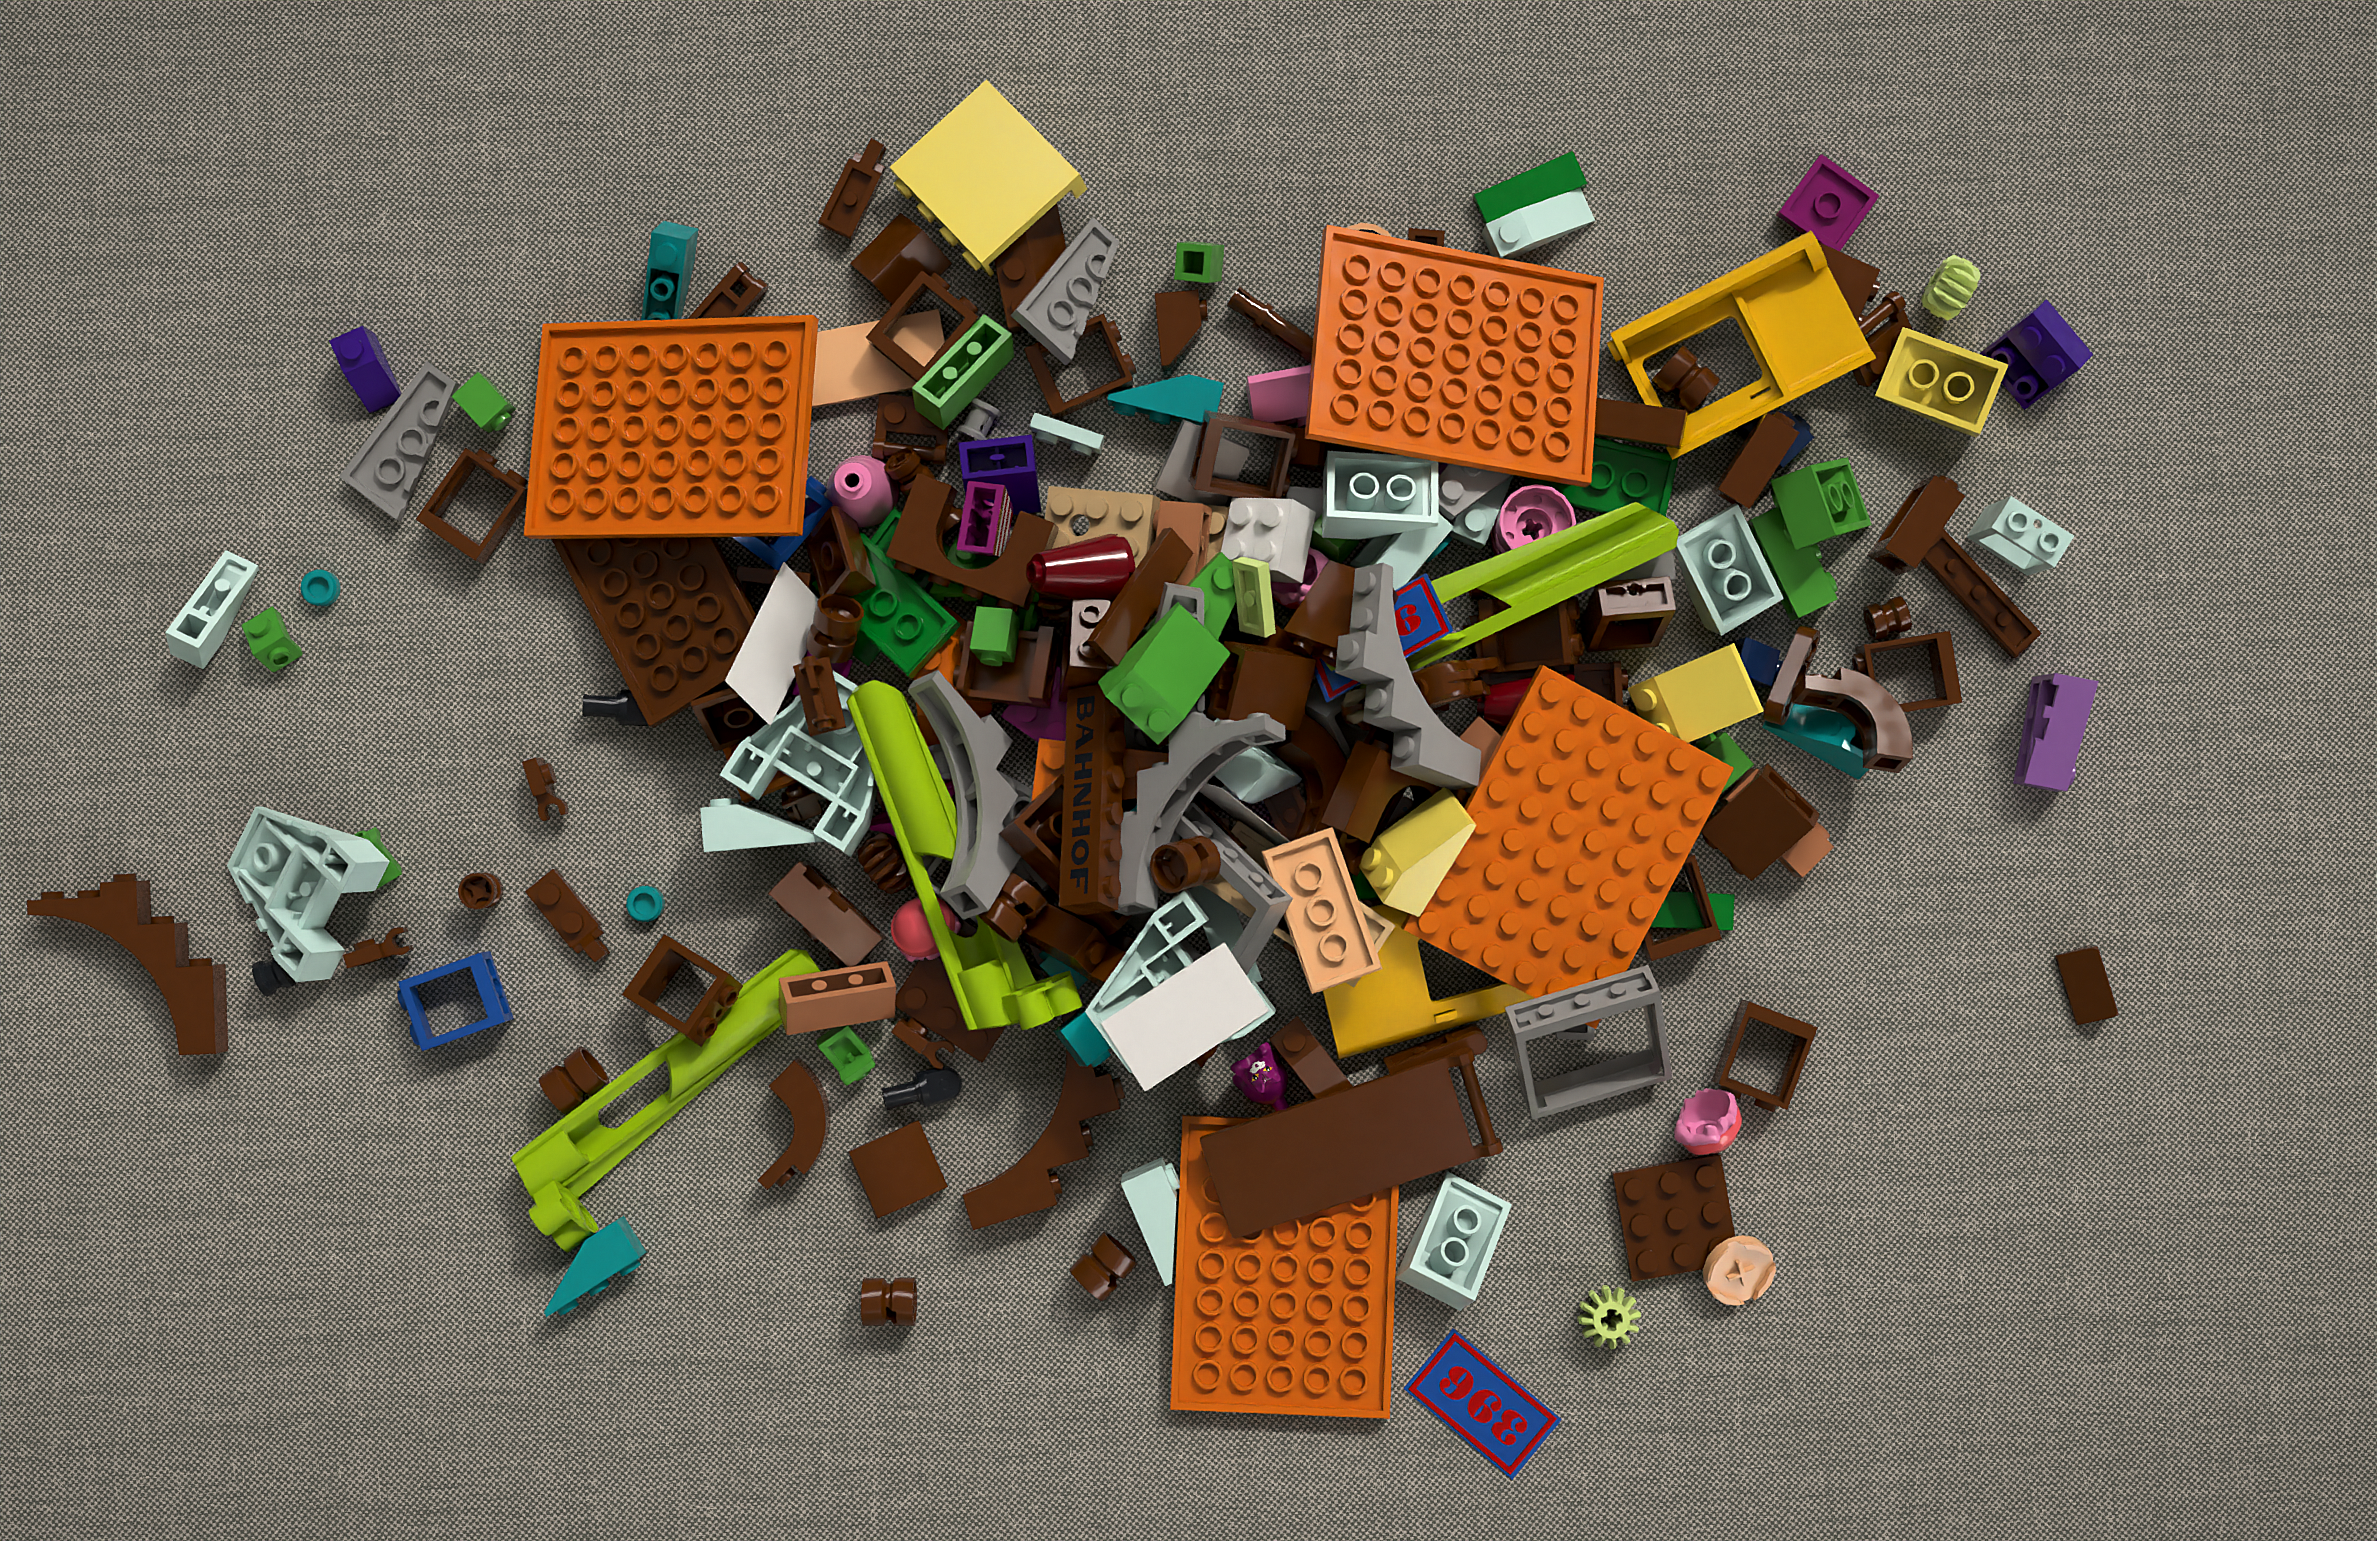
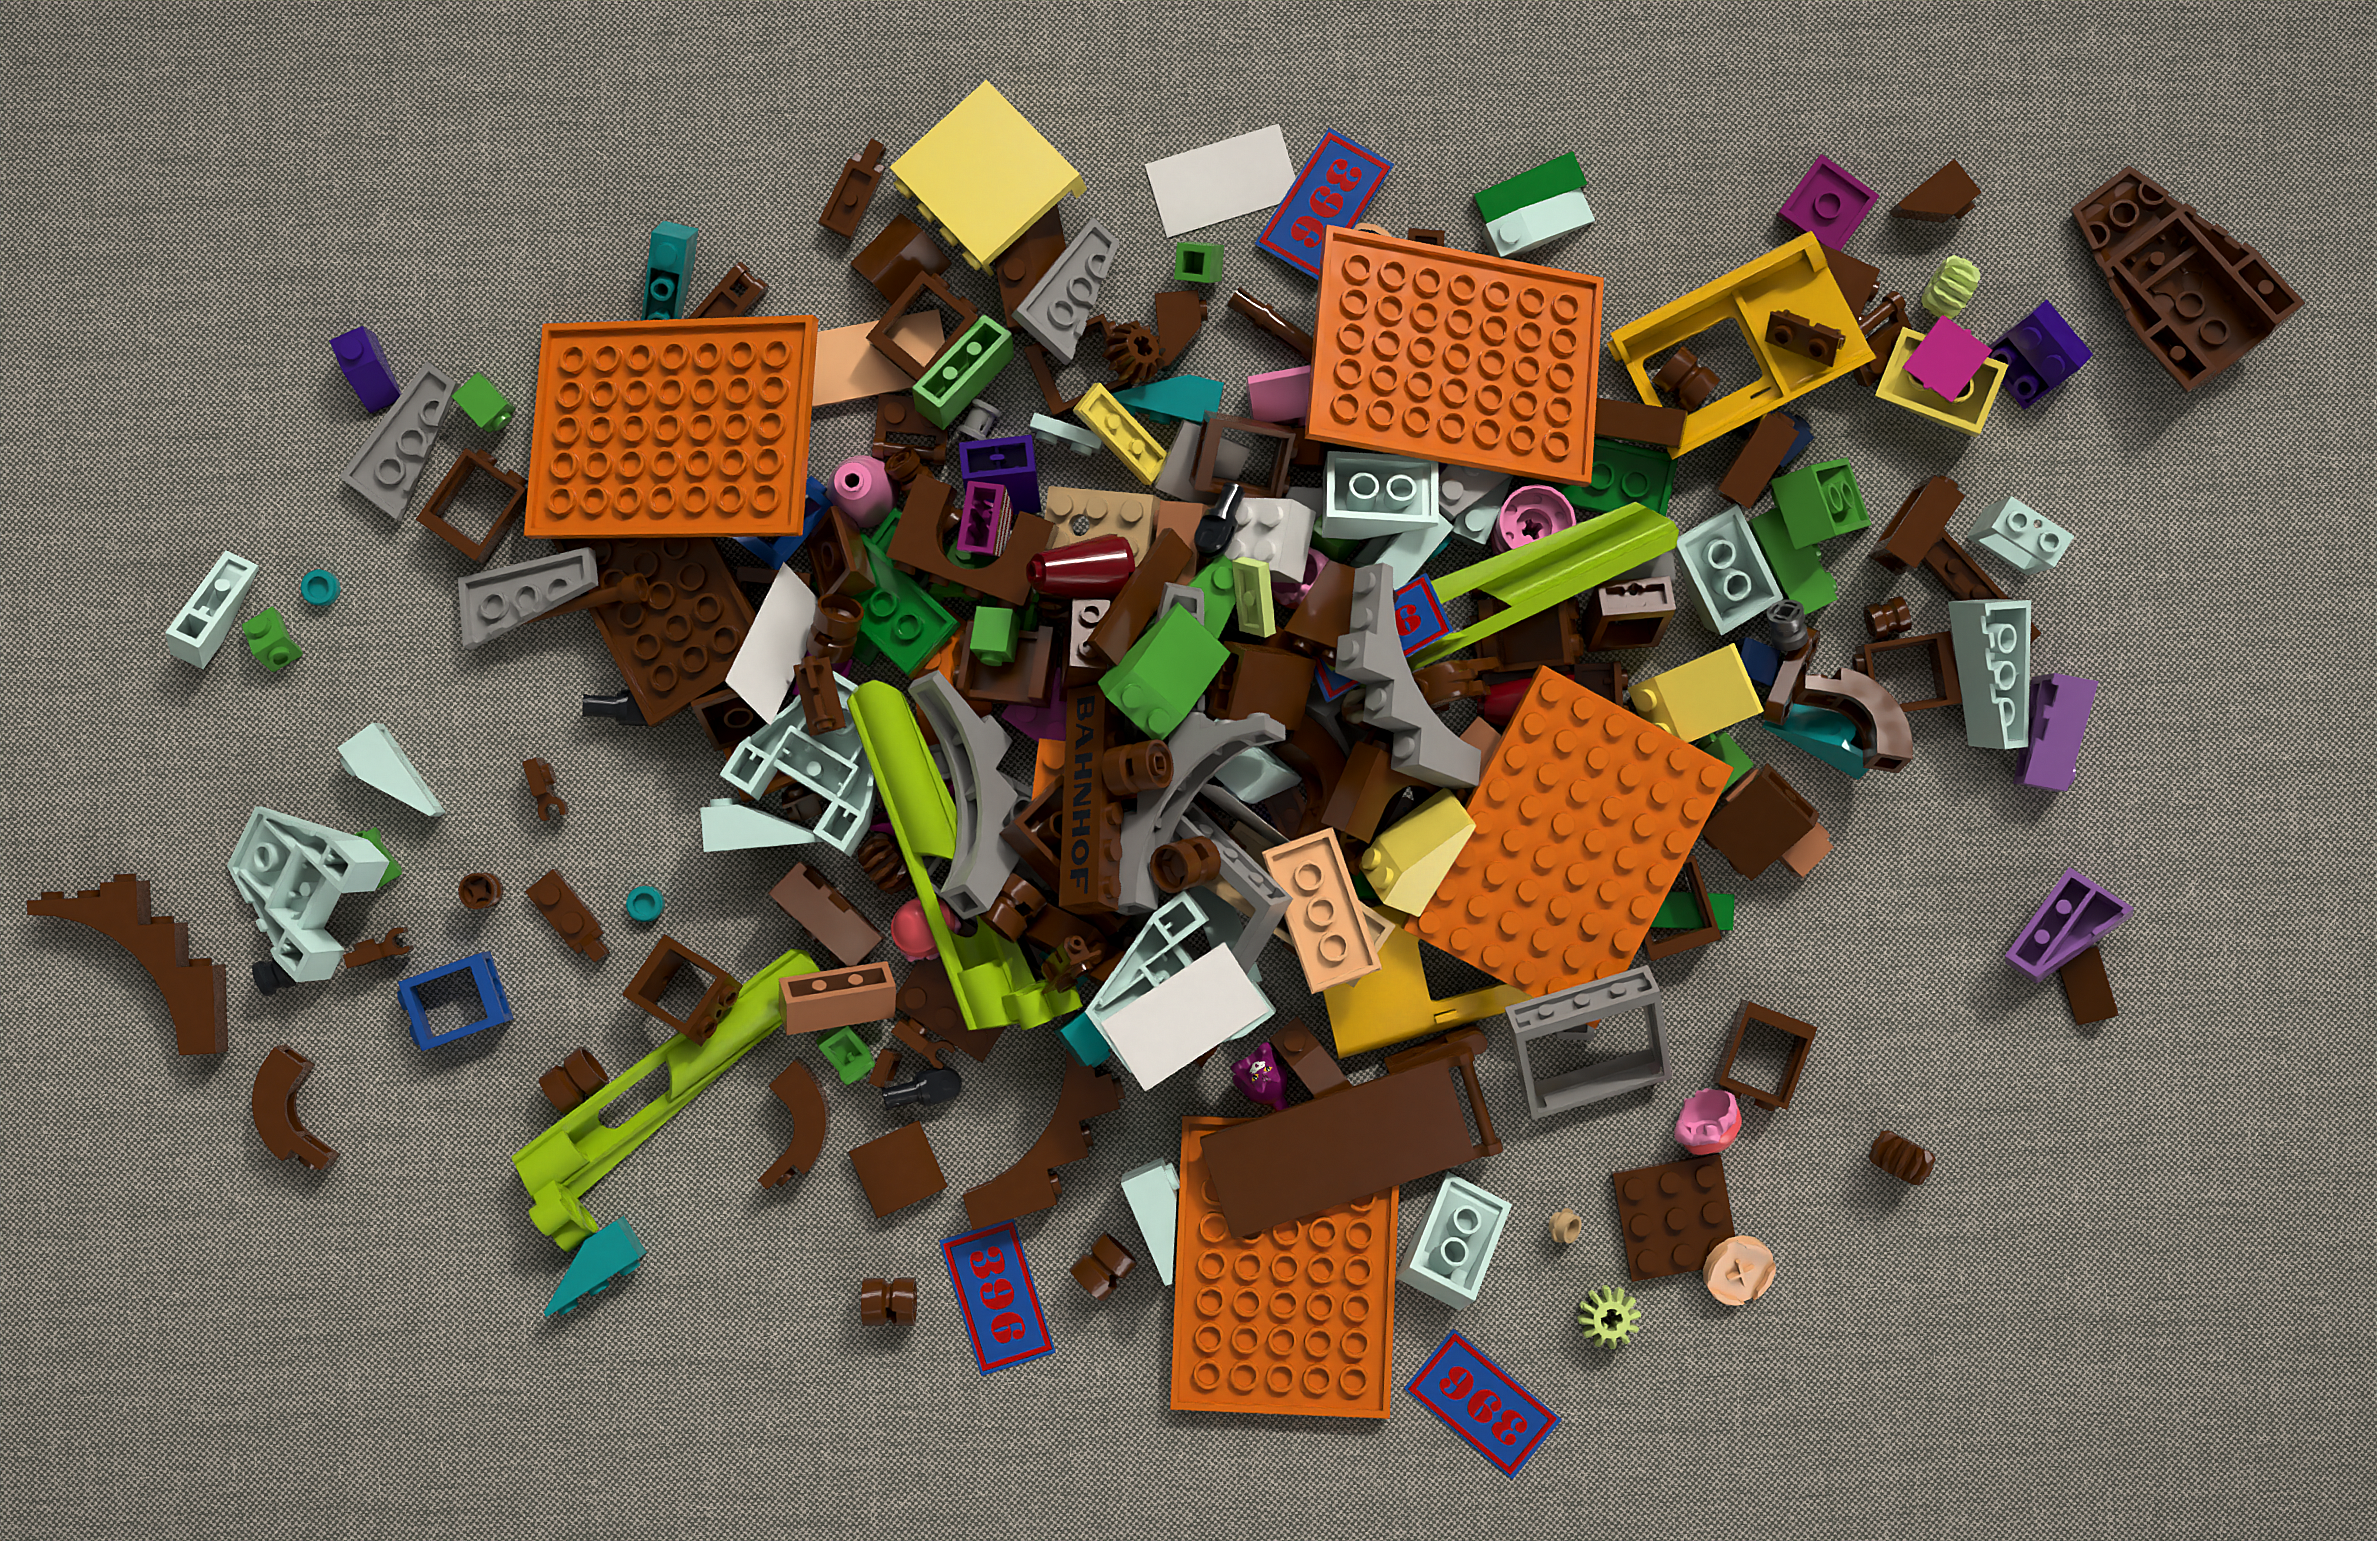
none -> reddish brown arch [252,1044,341,1170]
none -> light aqua slope [337,723,446,817]
none -> light grey wing [458,547,598,650]
none -> reddish brown piece [520,573,649,626]
none -> reddish brown tile [868,1048,903,1088]
none -> sticker [939,1218,1056,1376]
none -> reddish brown hinge [1041,935,1101,995]
none -> light yellow tile [1073,383,1168,485]
none -> reddish brown gear [1102,320,1166,386]
none -> reddish brown wheel [1102,739,1174,796]
none -> white sticker [1145,124,1296,238]
none -> black arm [1194,482,1246,559]
none -> sticker [1254,127,1395,280]
none -> tan plate [1549,1208,1582,1244]
none -> reddish brown hinge [1764,309,1846,367]
none -> flat silver wheel [1767,599,1808,651]
none -> reddish brown gear [1868,1130,1936,1186]
none -> reddish brown slope [1889,158,1982,223]
none -> dark pink piece [1902,315,1992,403]
none -> light aqua wedge [1948,599,2031,749]
none -> medium lavender wedge [2005,867,2134,984]
none -> reddish brown wedge [2070,165,2305,394]

